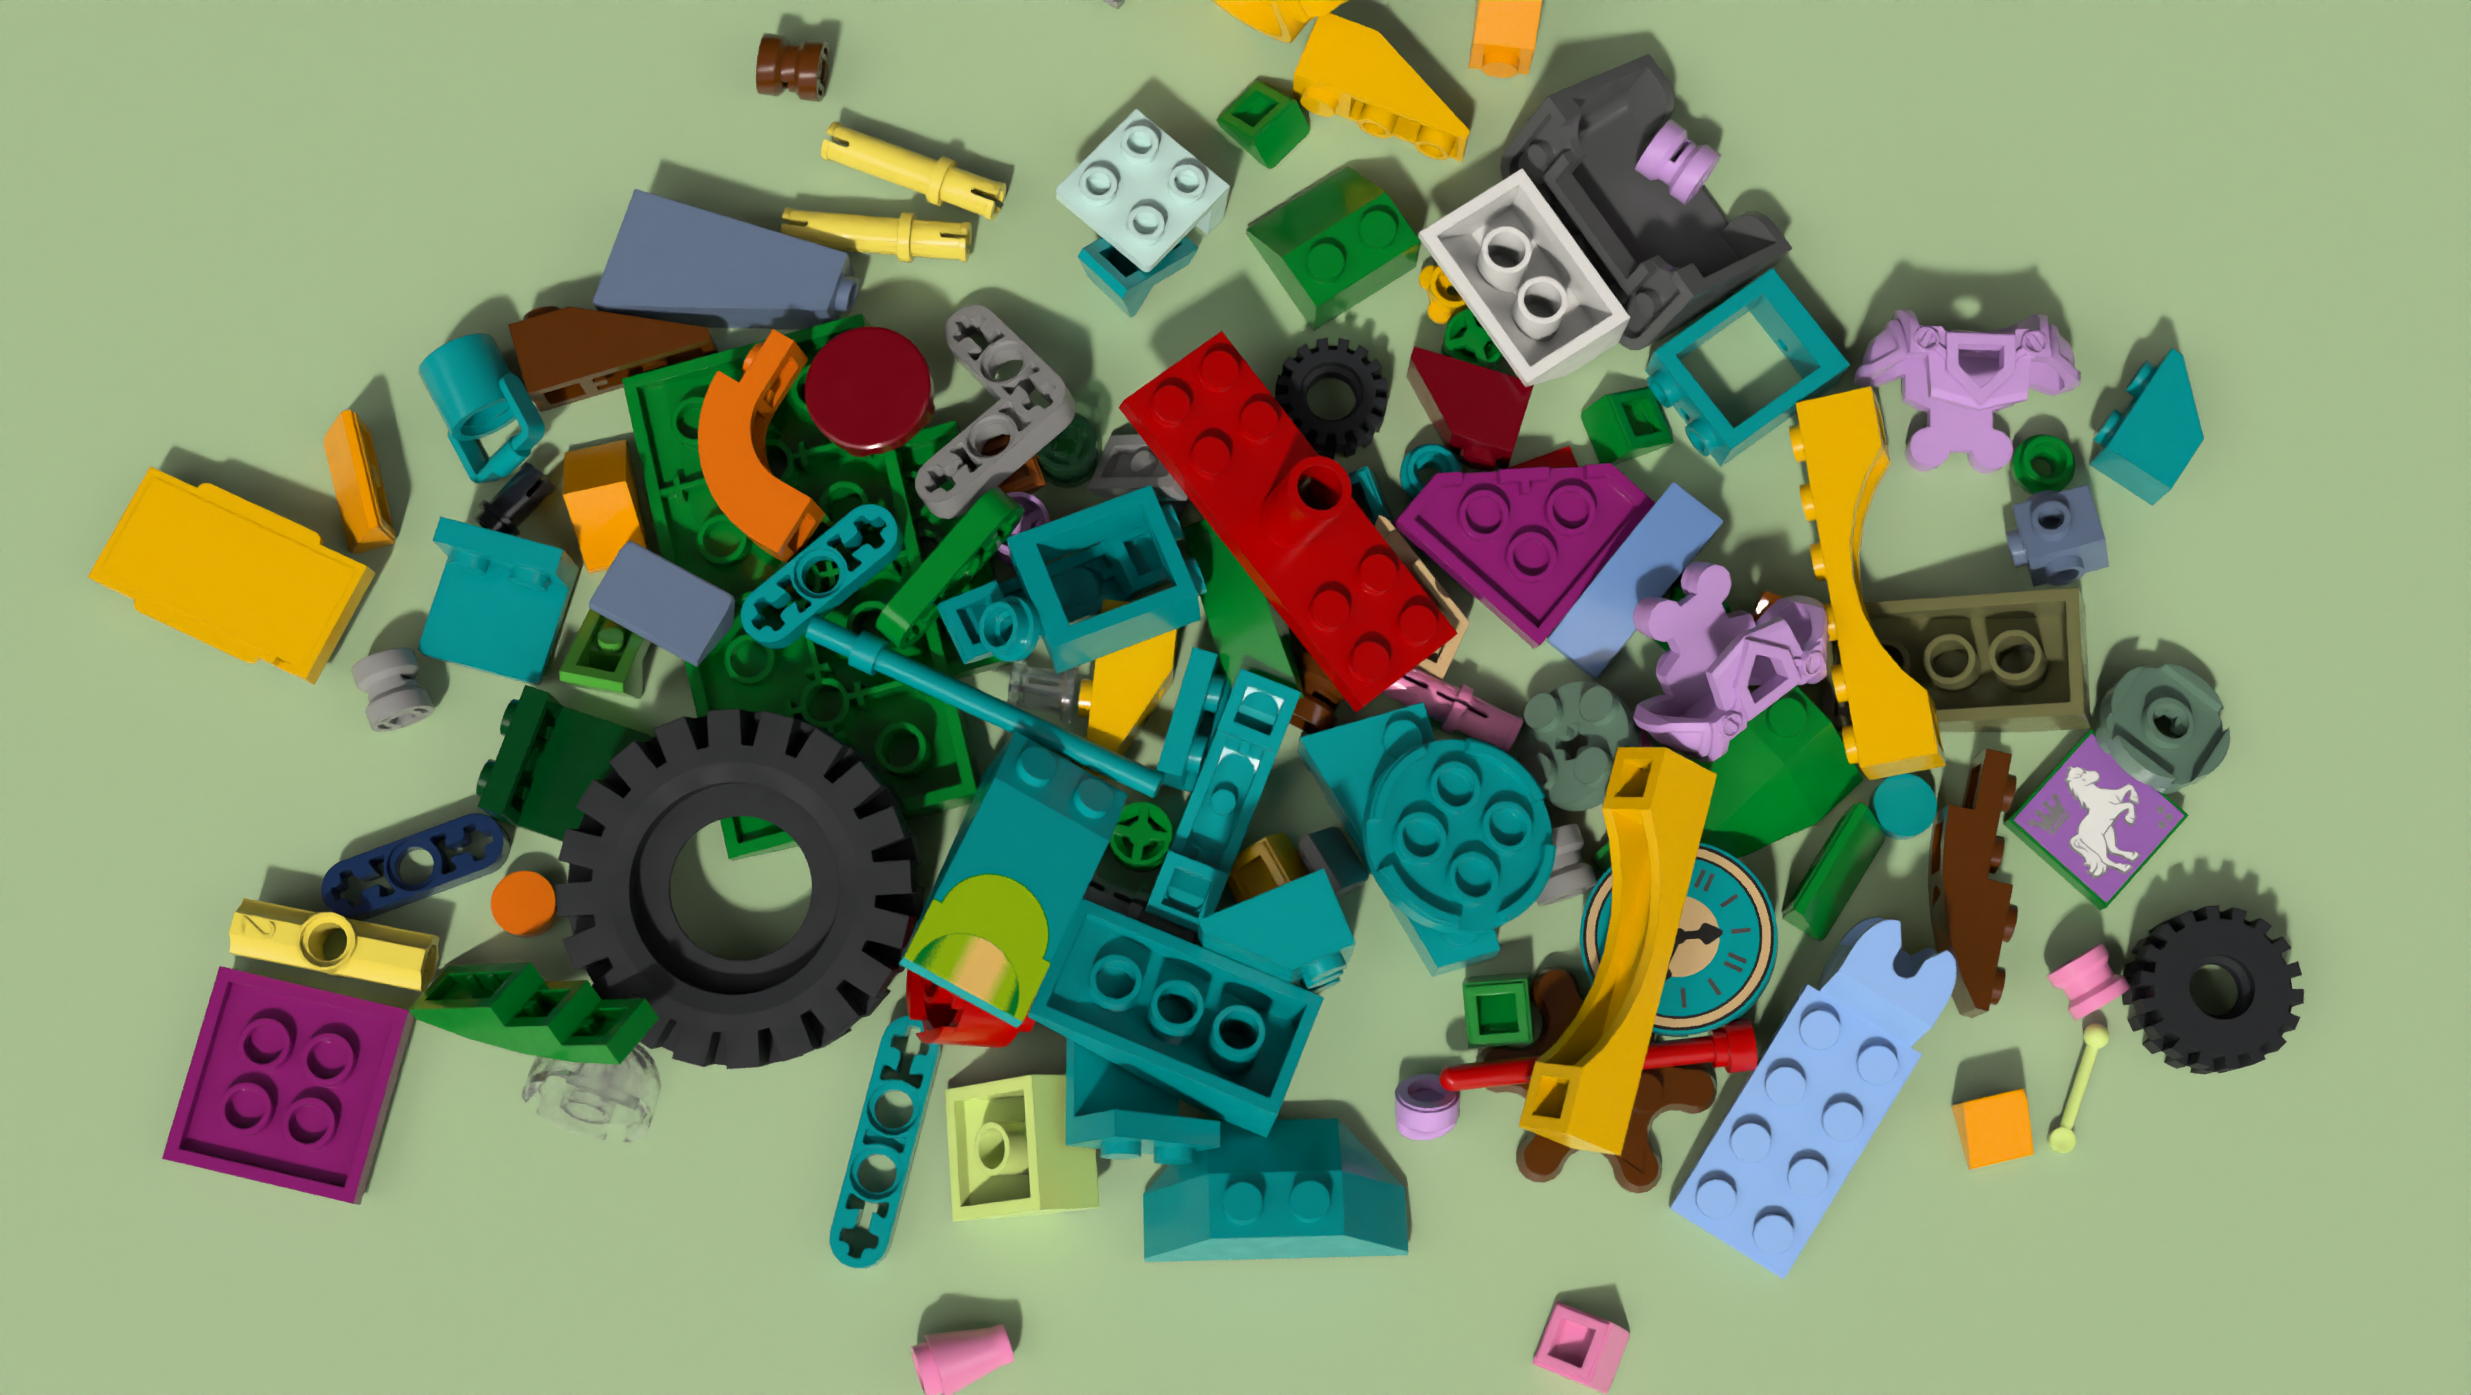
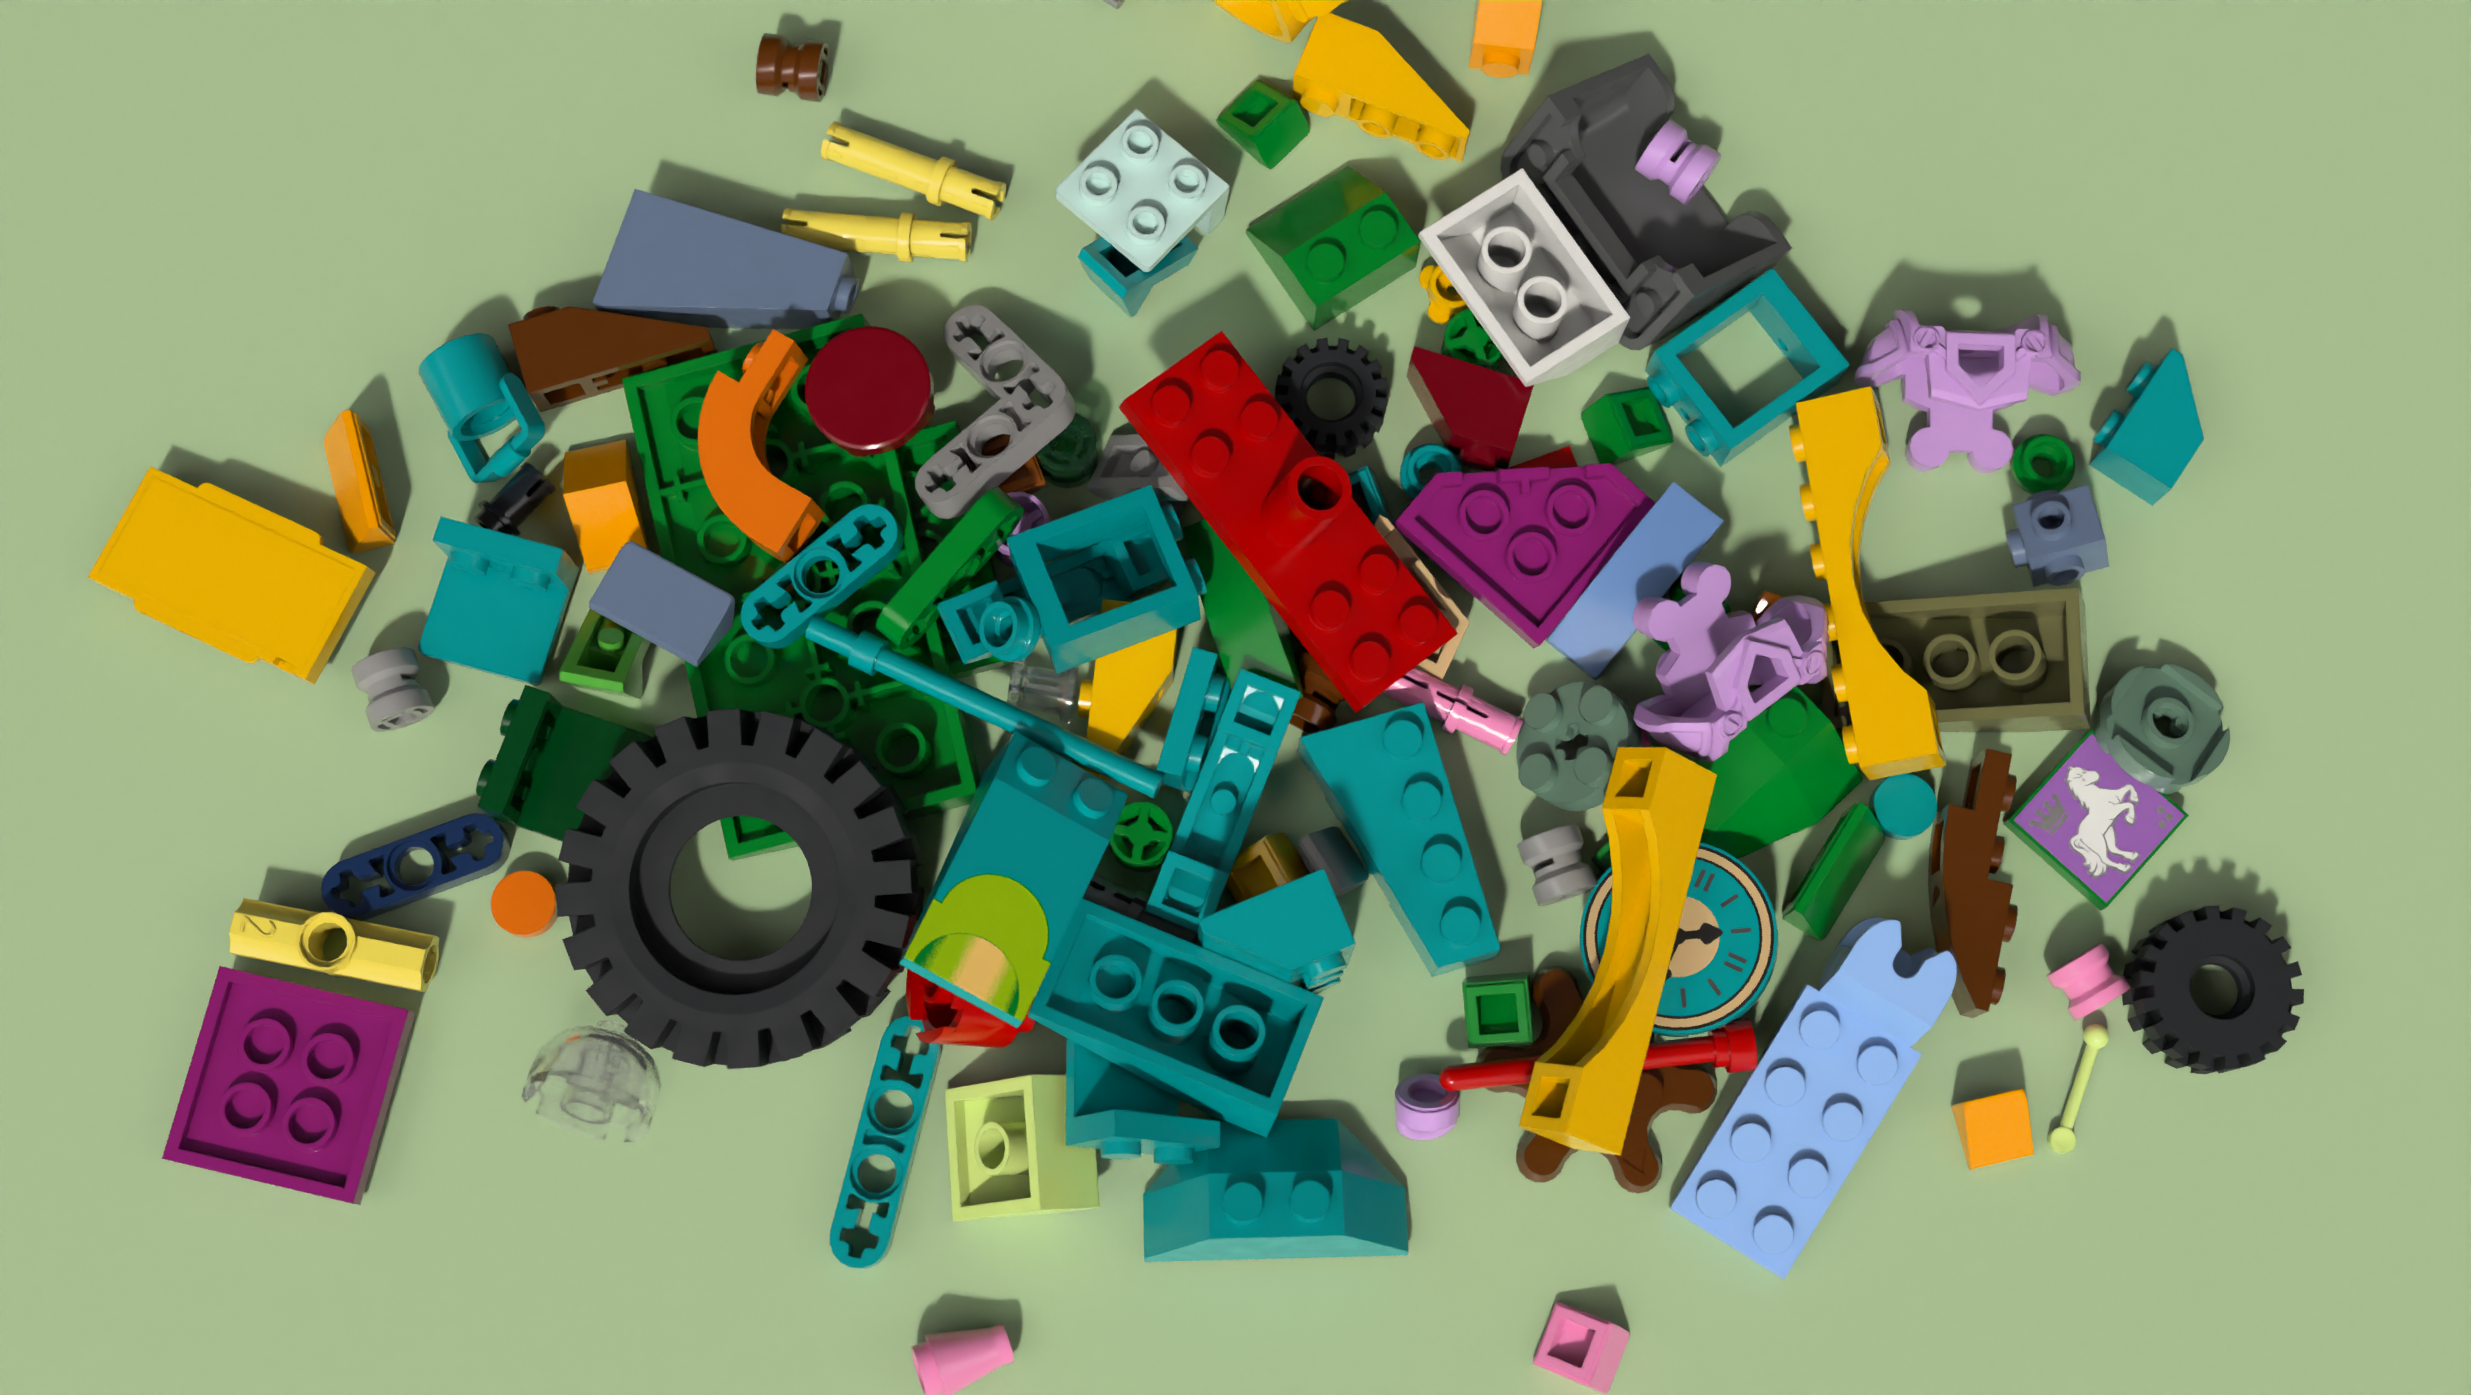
green slope [408,962,659,1065] -> none
teal tile [1363,738,1557,935] -> none

